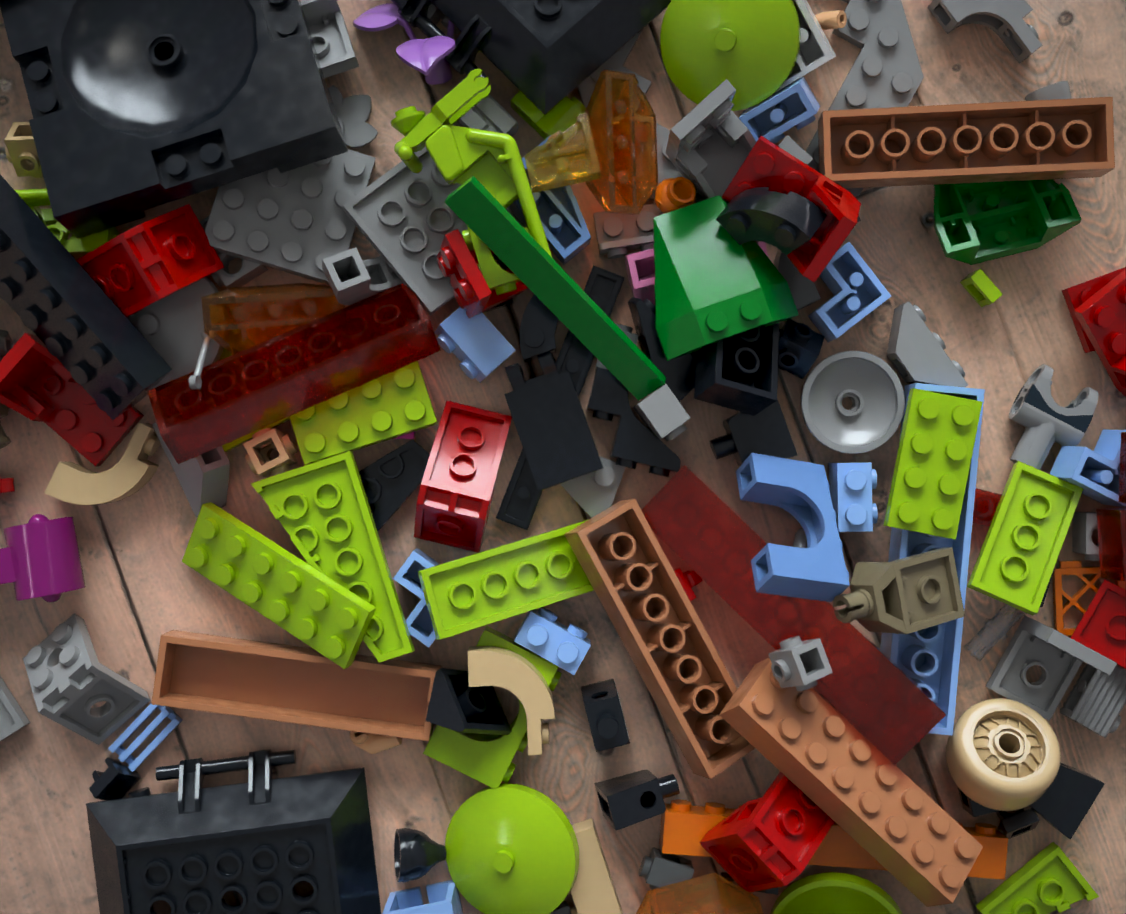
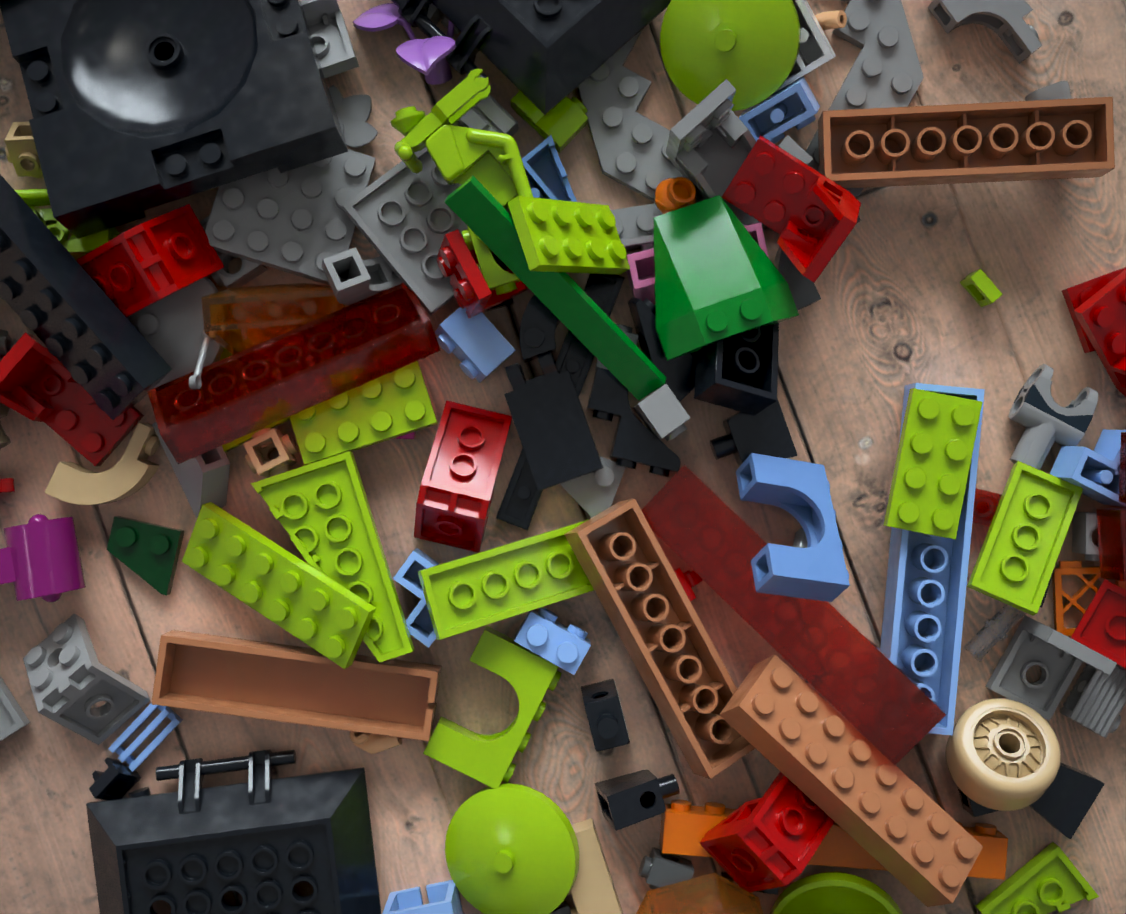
black wing [359,440,430,532] -> none
black helmet [394,828,446,883] -> none
black slope [426,668,512,735] -> none
tan arch [467,646,555,756] -> none
clear yellow wing [524,113,601,193] -> none
clear orange wedge [584,69,658,215] -> none
black brick [716,187,827,255] -> none
light grey brick [768,636,833,691] -> none
black brick [778,319,825,379] -> none
light grey dish [801,351,905,454] -> none
light blue brick [808,242,891,342] -> none
light blue brick [828,462,878,532] -> none
dark tan plate [833,547,965,634] -> none
light grey slope [886,301,968,387] -> none
green wedge [934,179,1082,265] -> none
black tile [996,808,1040,839] -> none
none -> dark green wing [107,516,184,595]
none -> lime plate [507,196,630,275]

